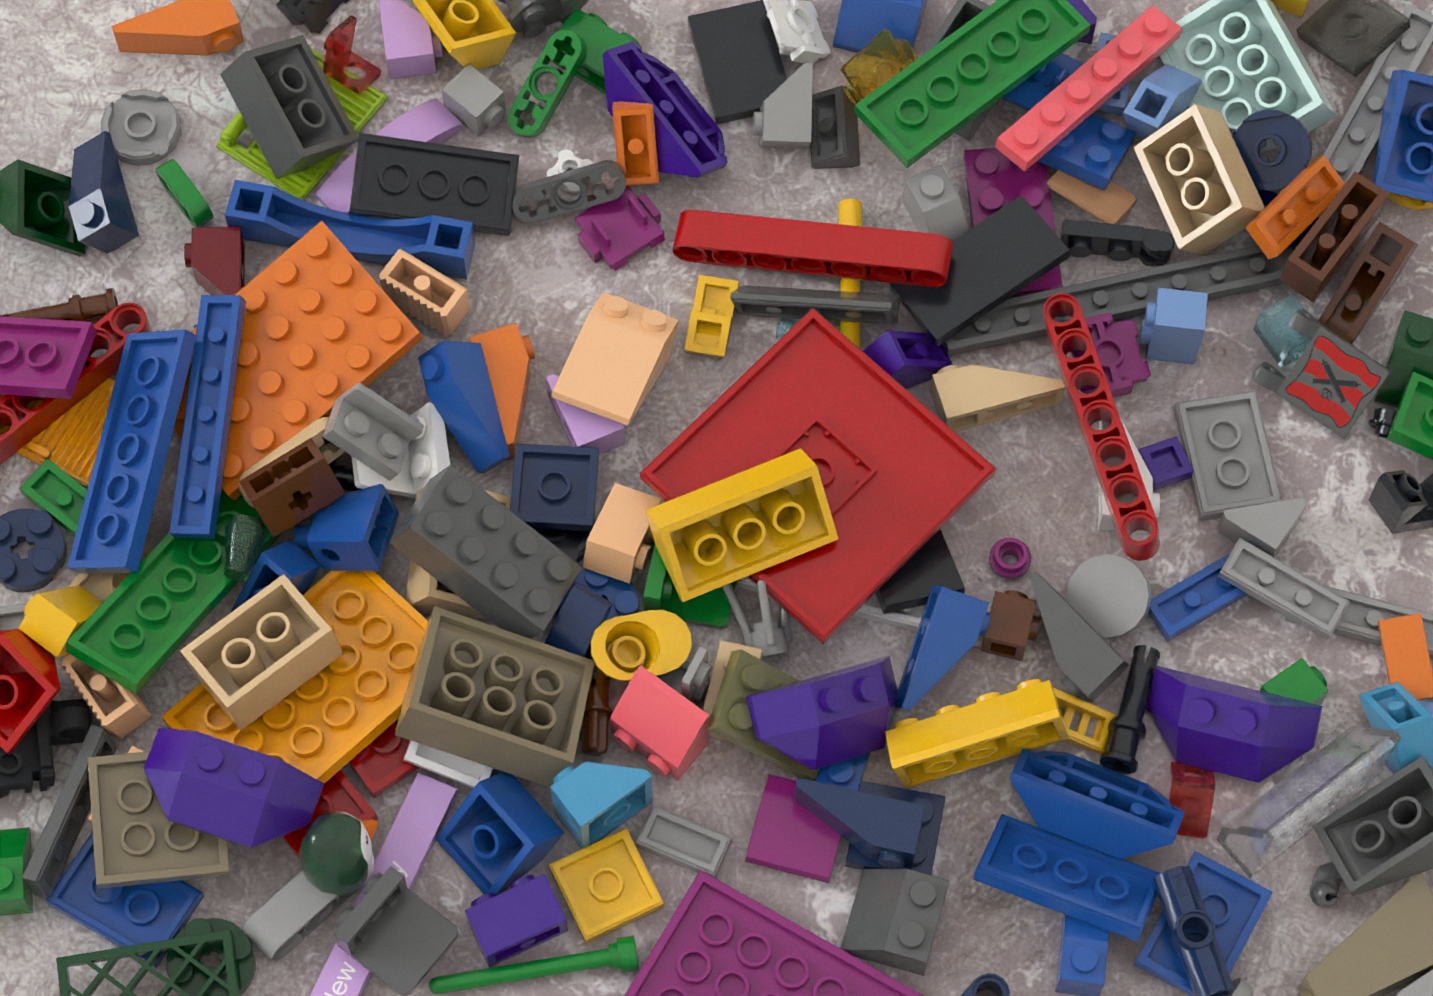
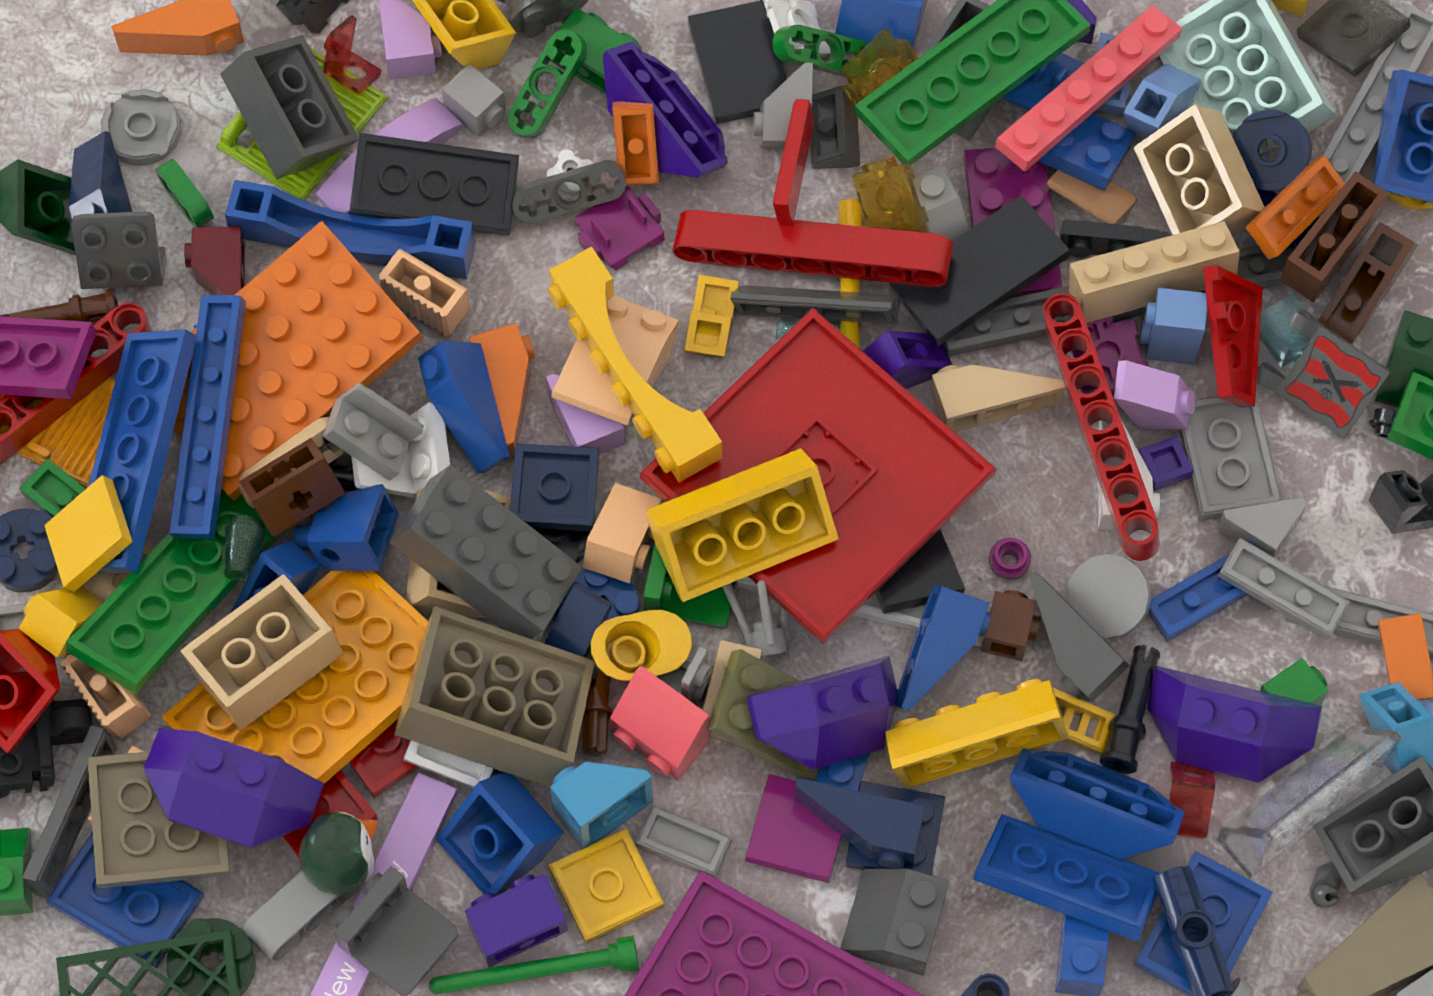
none -> yellow tile [44,475,133,592]
none -> dark grey bracket [71,211,167,289]
none -> yellow arch [547,247,722,483]
none -> green beam [772,25,876,78]
none -> red tile [773,99,815,226]
none -> clear yellow piece [852,156,929,232]
none -> tan brick [1068,221,1240,323]
none -> lavender slope [1114,360,1195,430]
none -> red wing [1203,265,1263,408]

